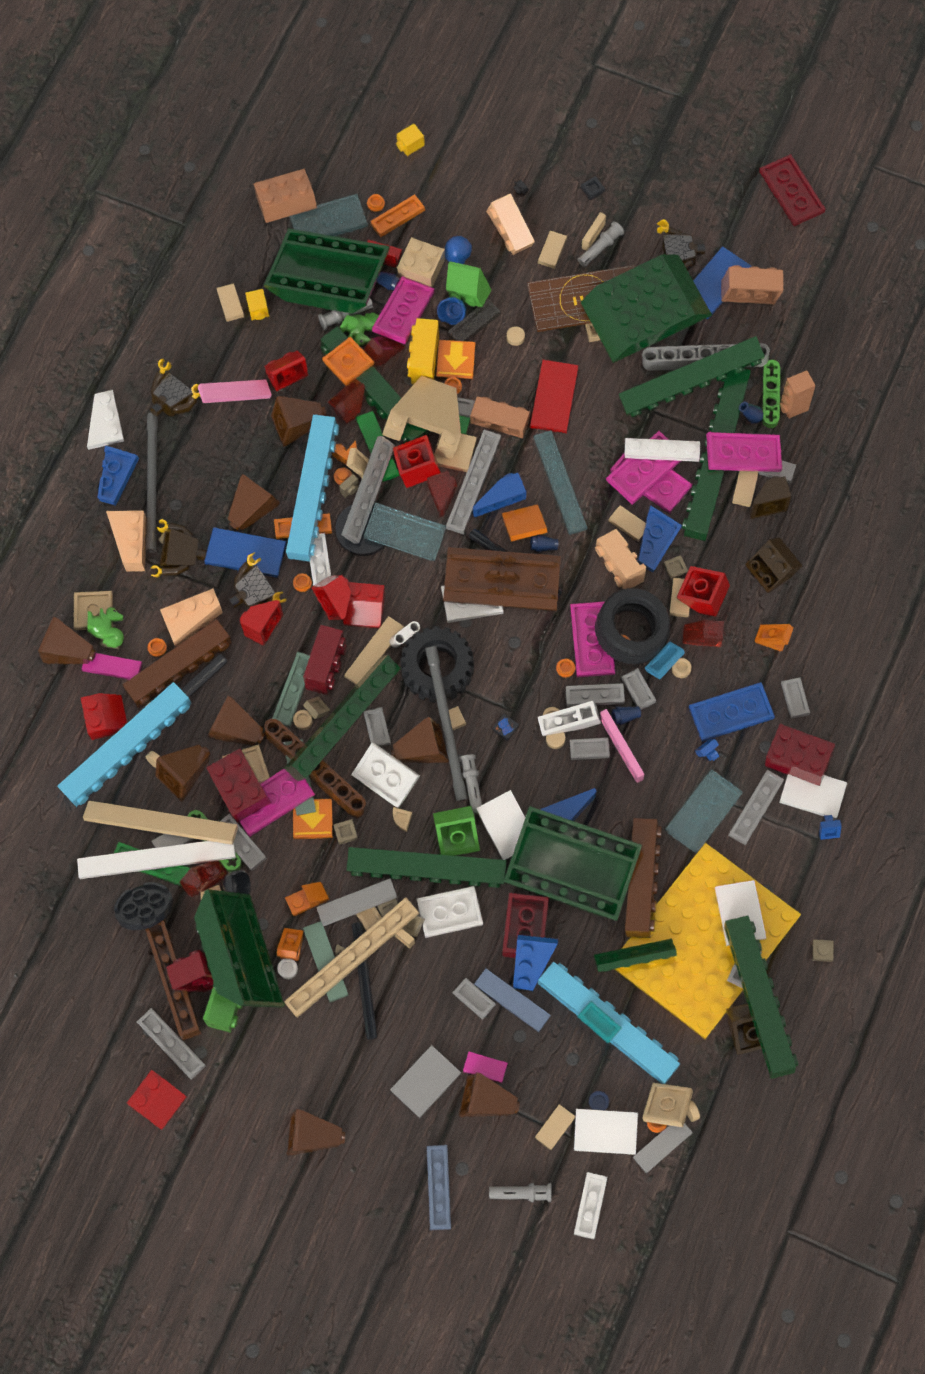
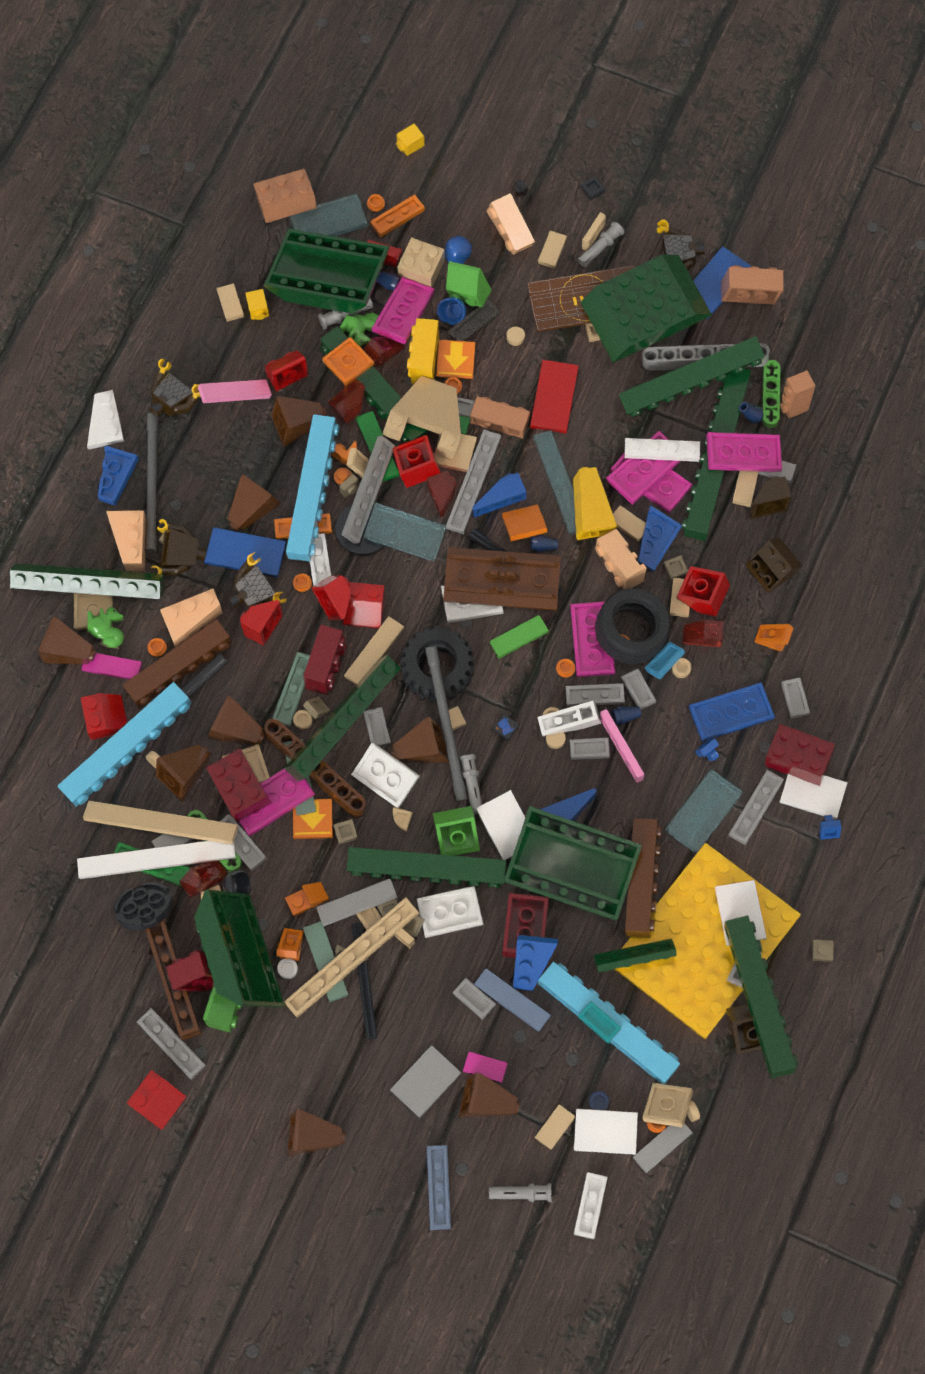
white piece [389,621,420,648] -> none
dark red tile [759,154,826,226] -> none
none -> brick [10,563,164,599]
none -> bright green tile [490,615,549,659]
none -> yellow slope [573,467,617,540]

